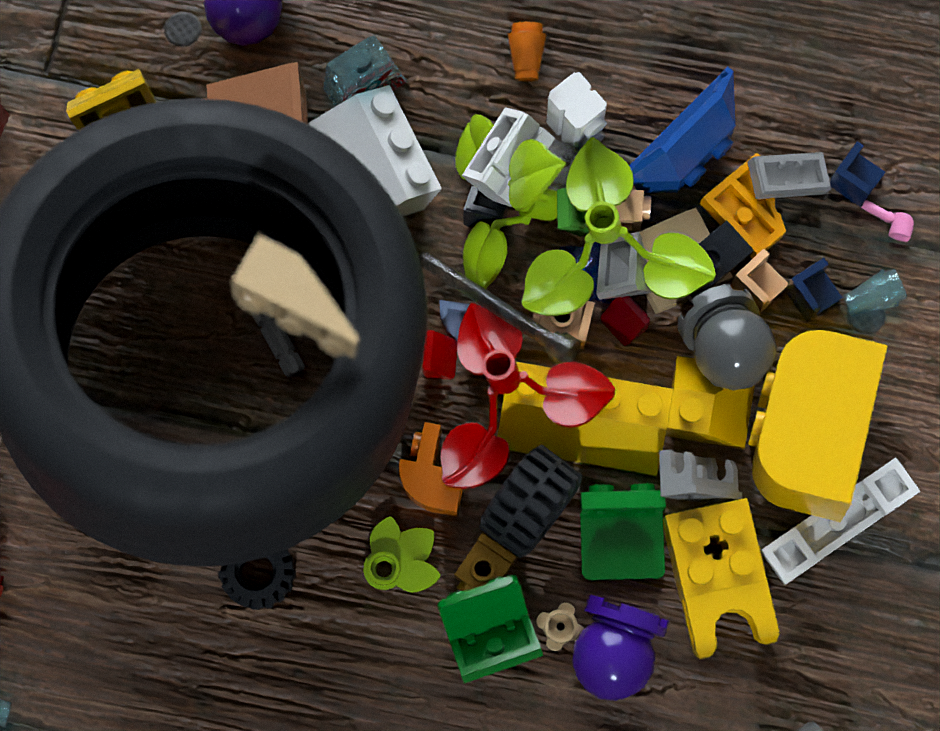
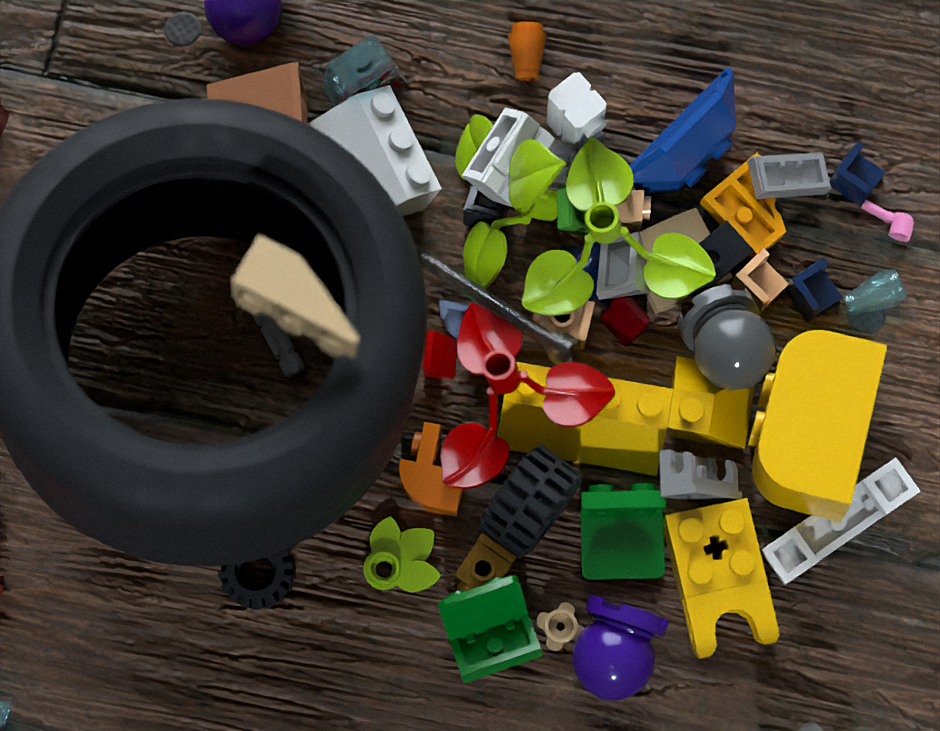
yellow slope [66,69,156,131] -> none

